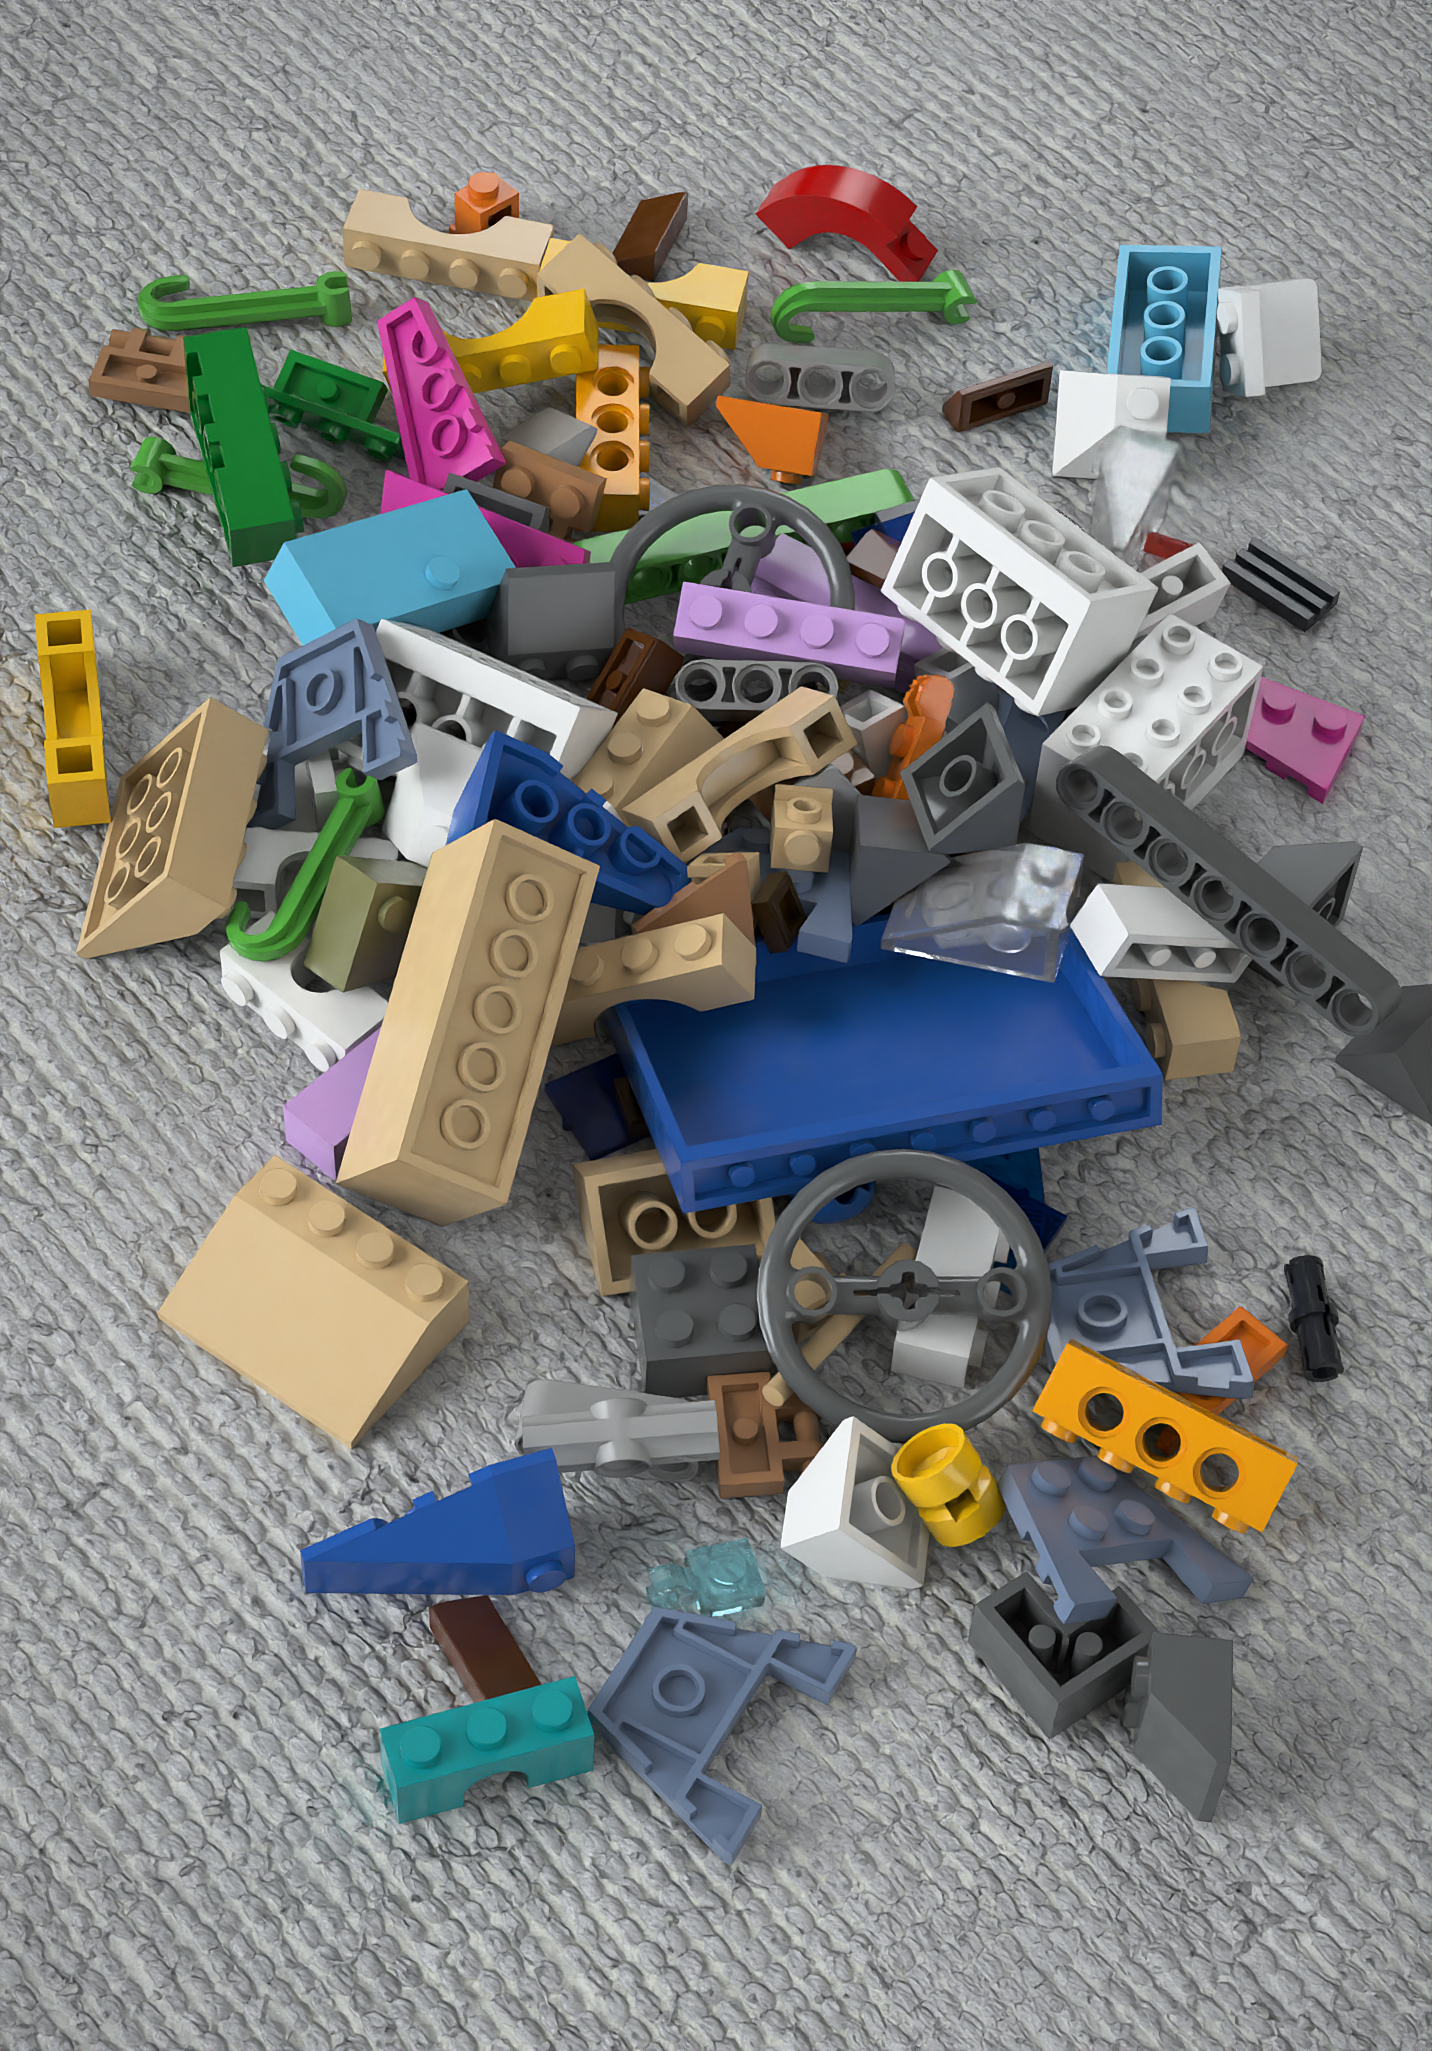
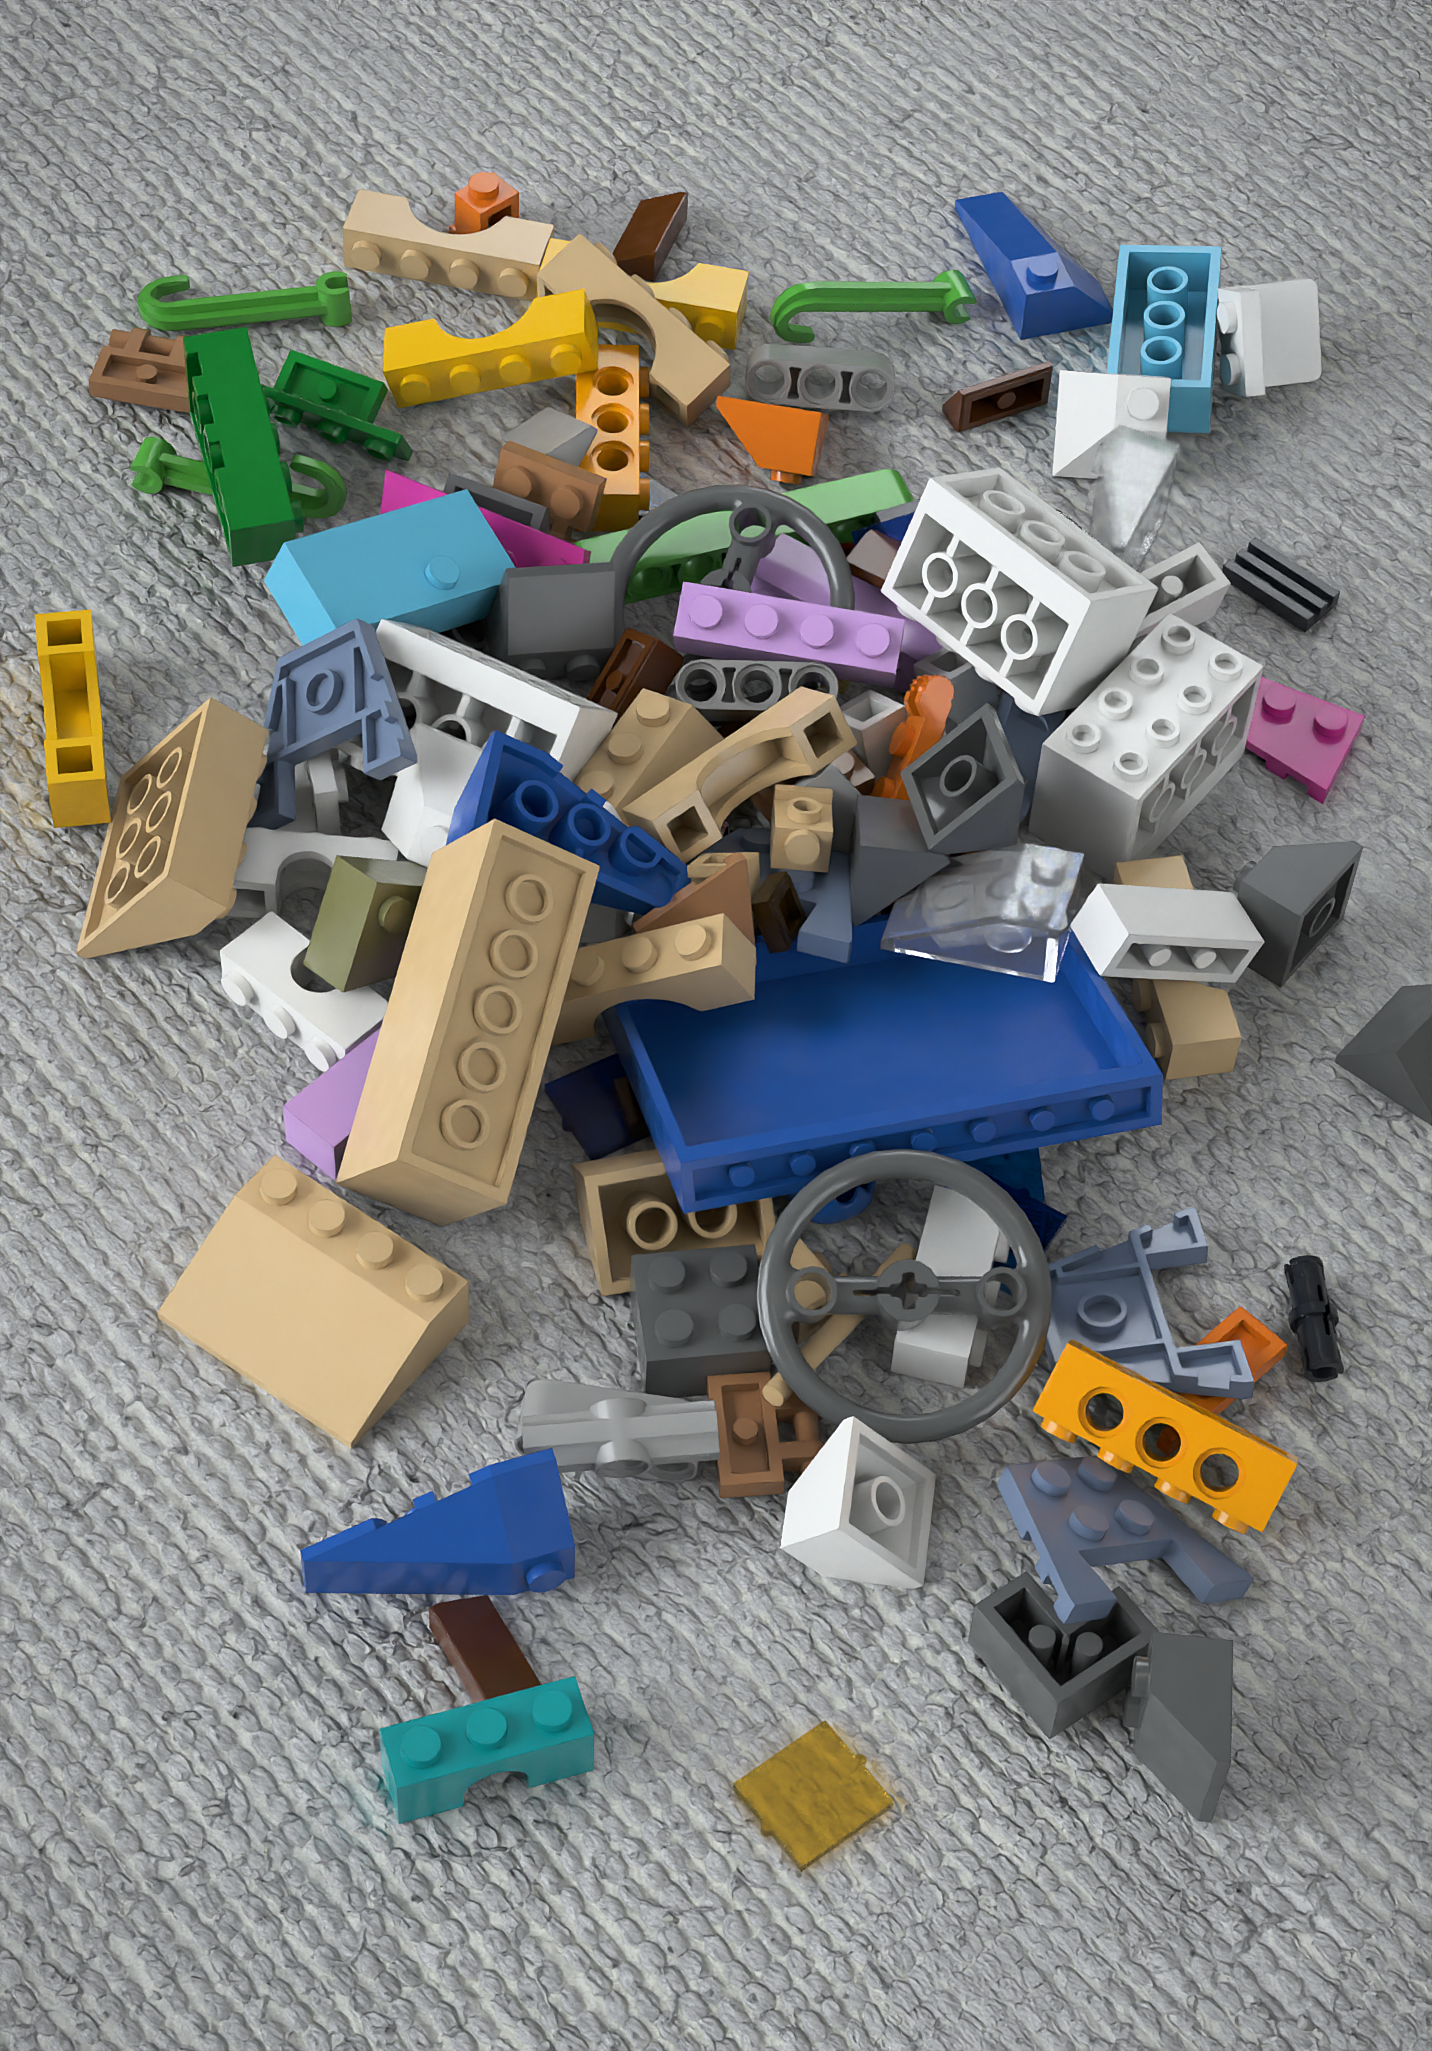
bright green piece [226,767,385,962] -> none
dark pink wing [377,297,507,491] -> none
sand blue wing [588,1606,857,1866] -> none
clear light blue plate [645,1538,766,1617] -> none
red arch [756,165,938,282] -> none
yellow wheel [891,1423,1007,1547] -> none
dark grey beam [1056,745,1401,1037] -> none
clear red tile [1143,532,1193,559] -> none
none -> clear yellow piece [733,1720,894,1872]
none -> blue wedge [955,192,1113,340]

